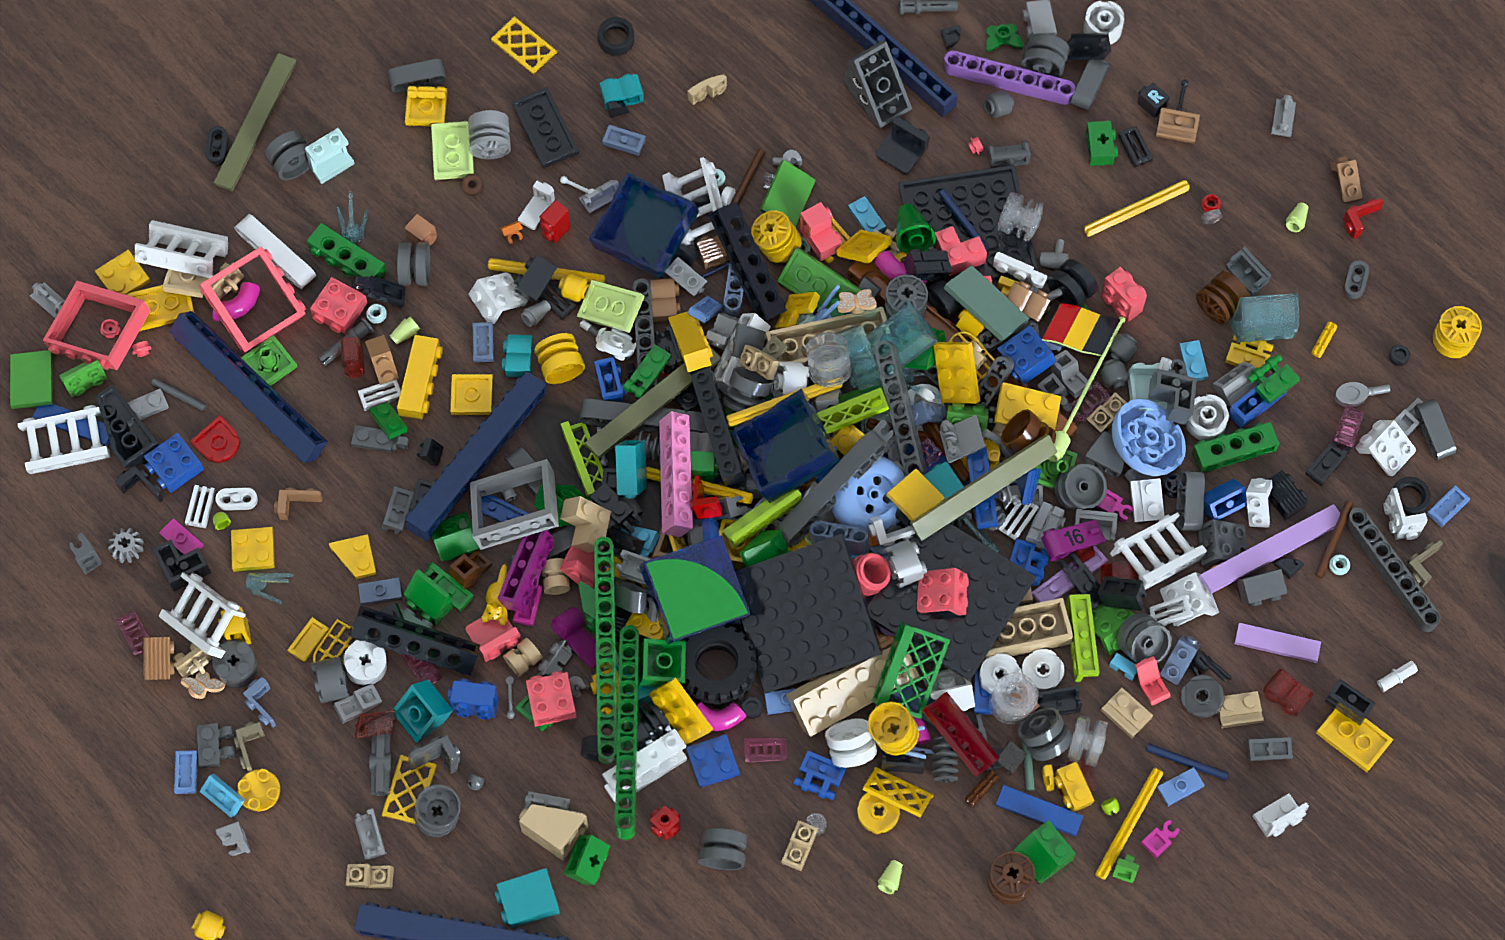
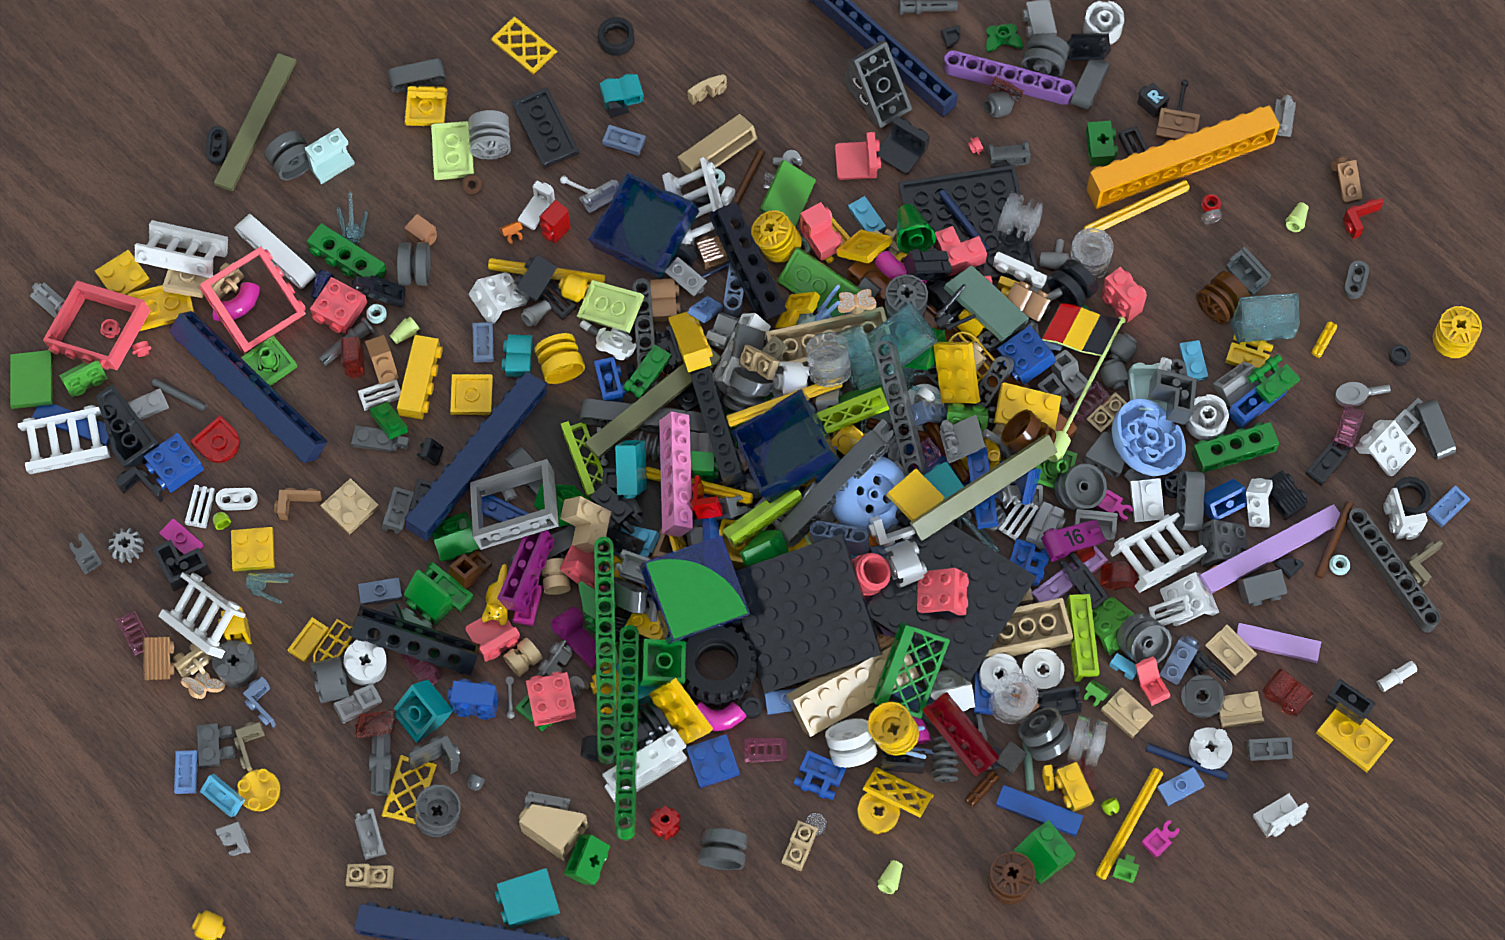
yellow wing [329,534,377,579] -> none
black hinge [1098,576,1147,611] -> none
none -> clear blue cone [311,270,335,299]
none -> tan plate [320,478,379,535]
none -> tan brick [678,114,757,182]
none -> coral bracket [835,132,881,180]
none -> black plant [934,284,976,331]
none -> clear red piece [991,76,1024,102]
none -> clear wheel [1069,228,1114,279]
none -> bright green tile [1084,679,1111,706]
none -> light orange brick [1086,105,1280,209]
none -> white plate [1189,728,1232,769]
none -> tan plate [1205,624,1257,676]

